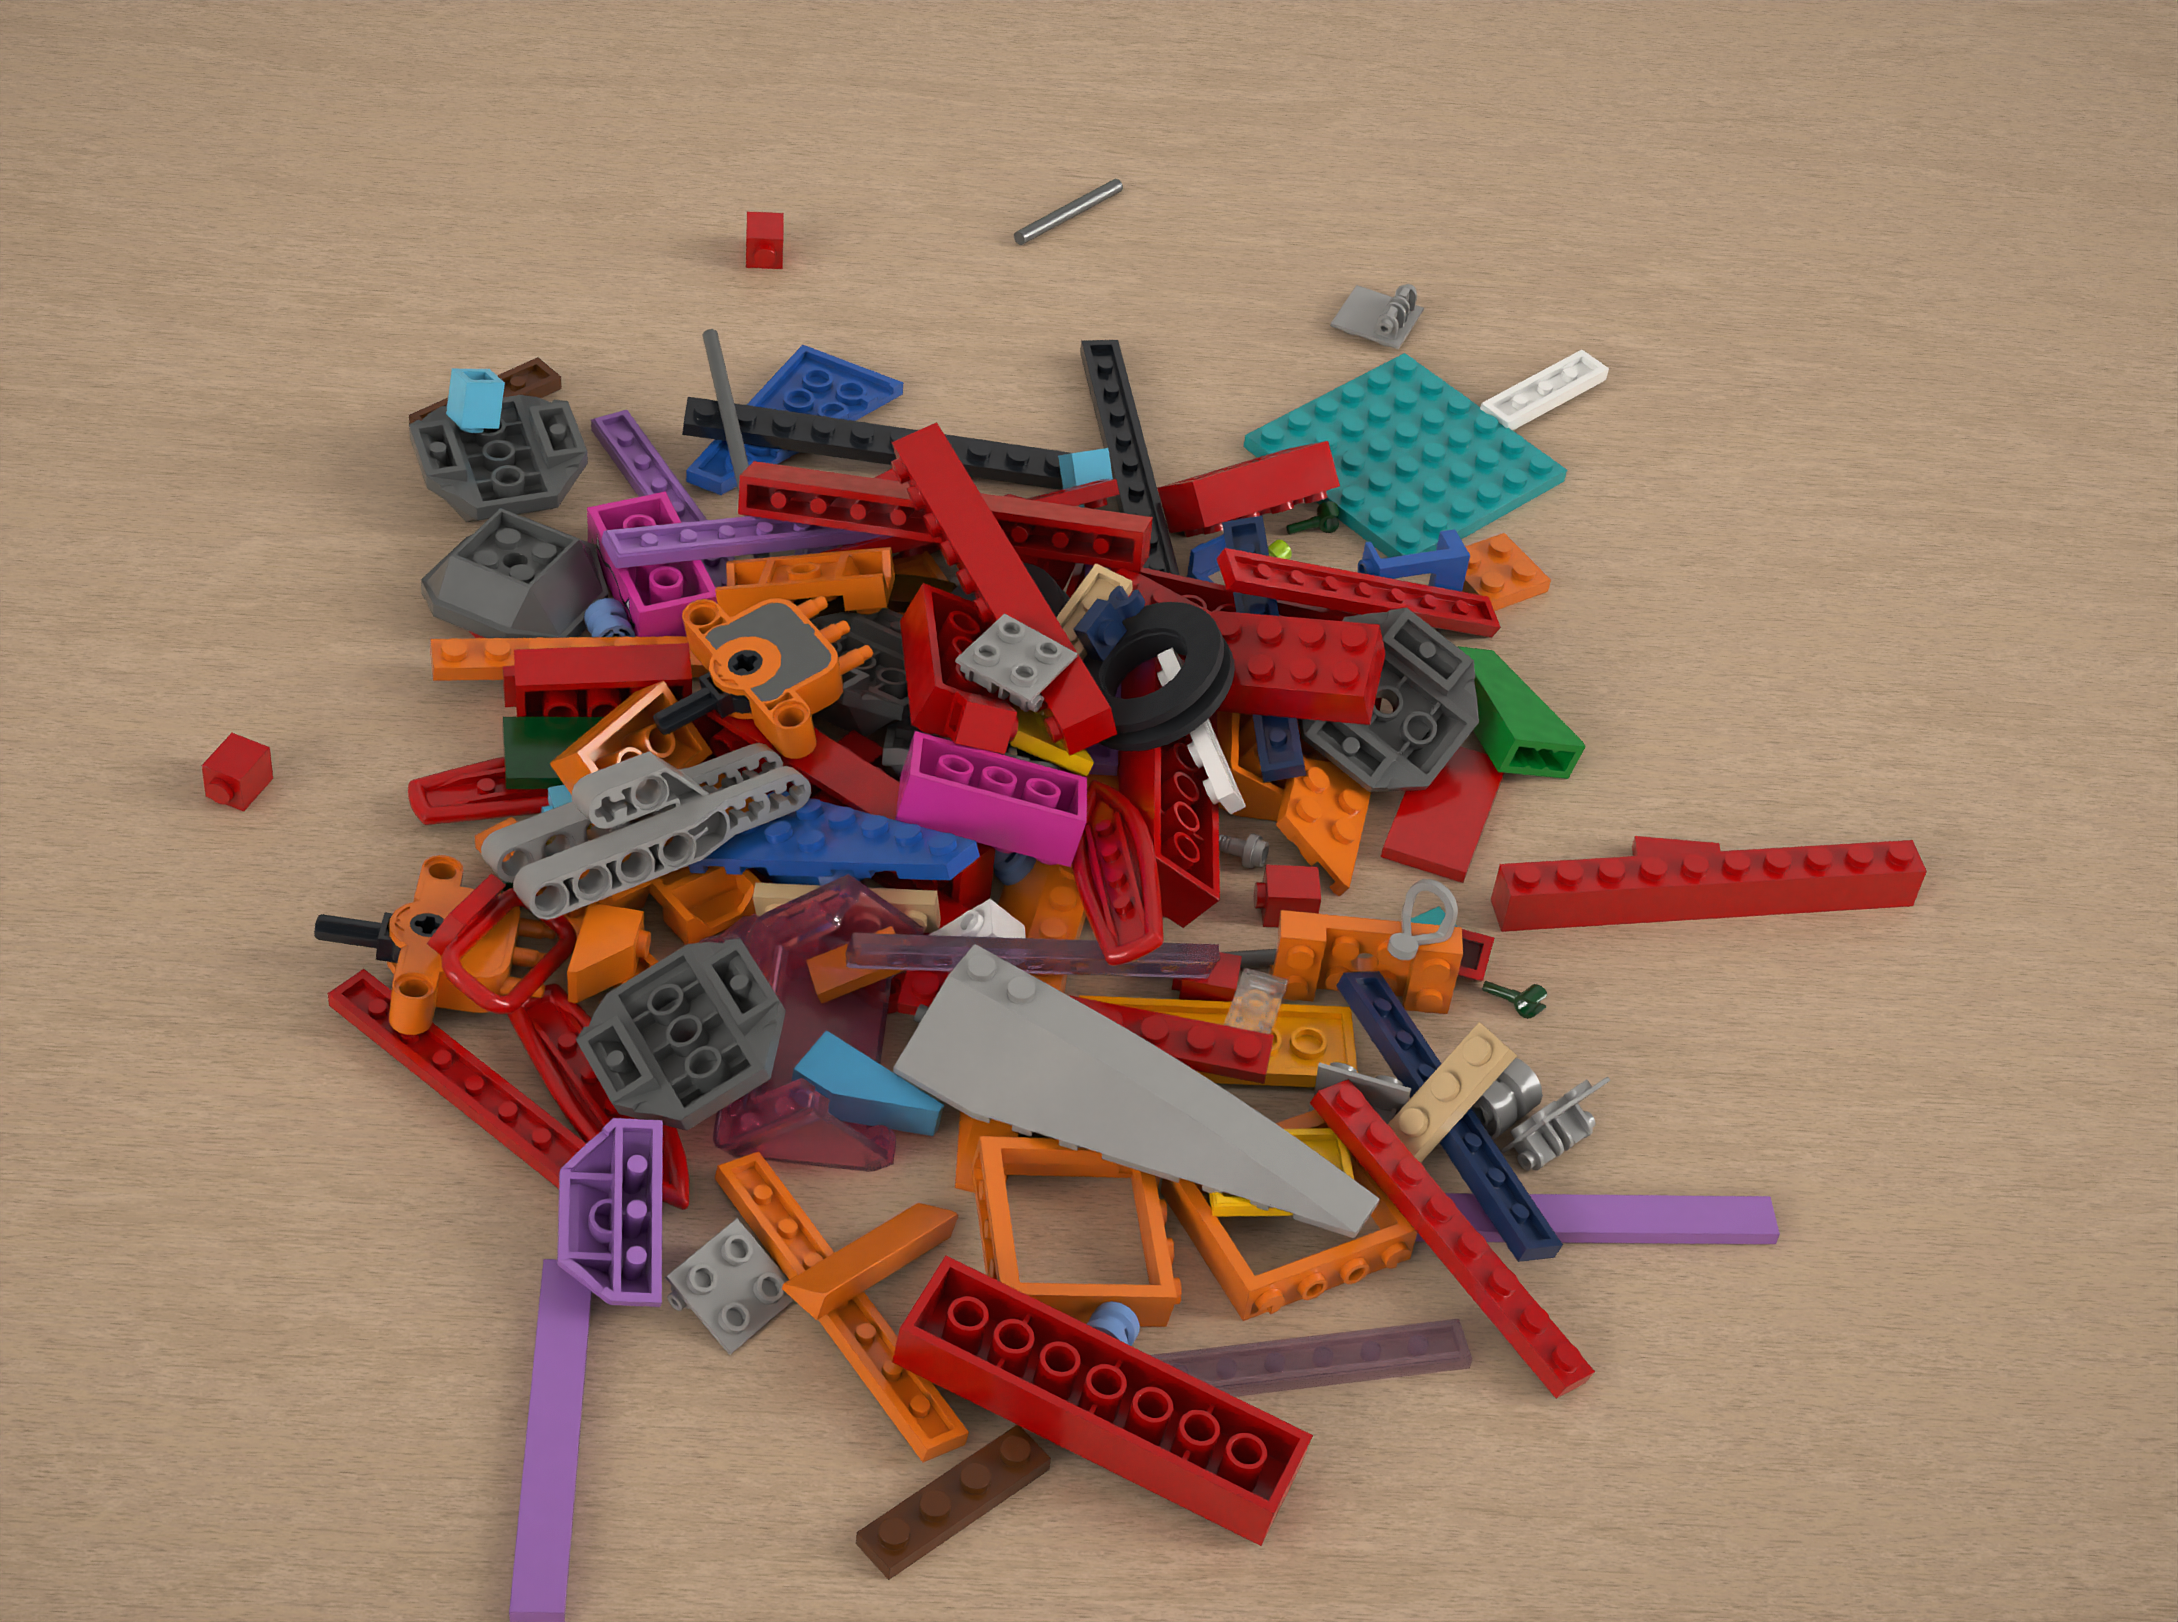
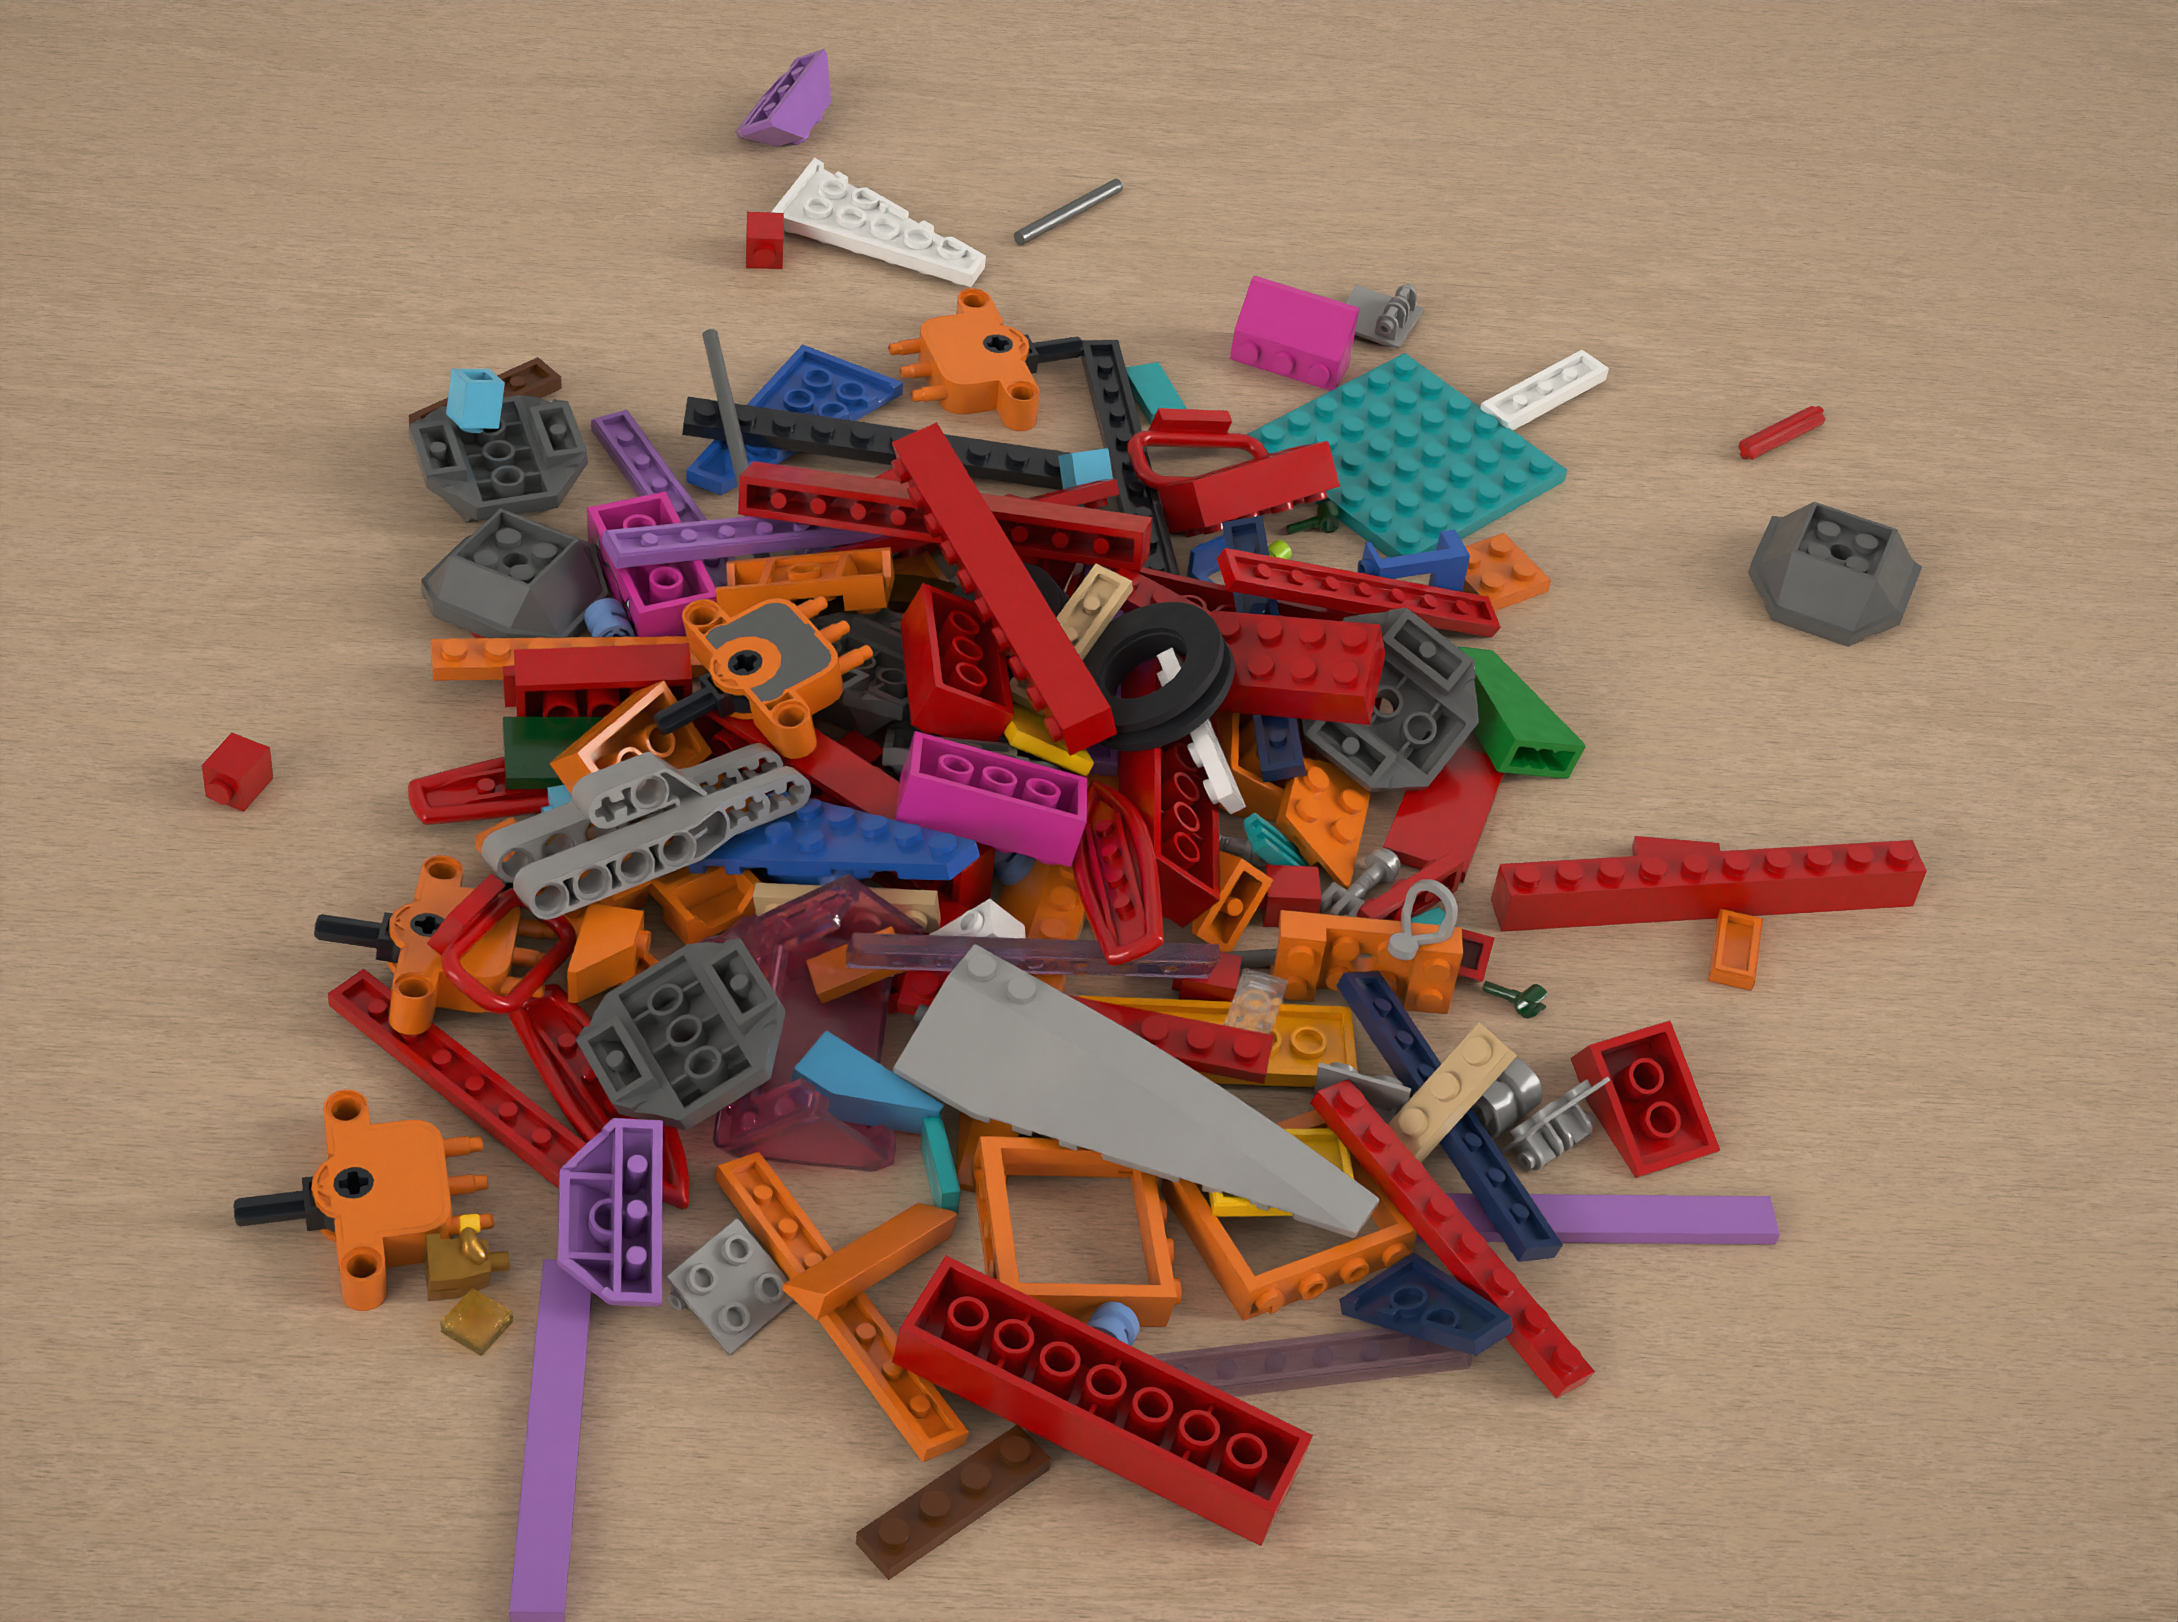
red brick [943,690,1018,754] -> none
light grey hinge [955,614,1078,712] -> none
dark blue plate [1073,586,1146,662] -> none
none -> orange piece [233,1089,494,1311]
none -> pearl gold piece [424,1213,510,1301]
none -> clear yellow tile [440,1288,513,1356]
none -> medium lavender wedge [735,49,831,147]
none -> white wing [772,158,986,287]
none -> orange piece [888,288,1083,431]
none -> teal tile [920,1116,961,1214]
none -> teal tile [1125,362,1187,424]
none -> red bar [1127,408,1269,491]
none -> orange slope [1192,850,1274,952]
none -> dark pink slope [1230,275,1360,391]
none -> teal tile [1243,813,1309,866]
none -> light grey hinge [1319,848,1400,917]
none -> dark blue wing [1339,1252,1513,1356]
none -> red plate [1357,851,1464,921]
none -> red slope [1570,1020,1721,1178]
none -> orange tile [1708,909,1763,991]
none -> red axle [1738,406,1826,460]
none -> dark grey piece [1748,502,1922,647]

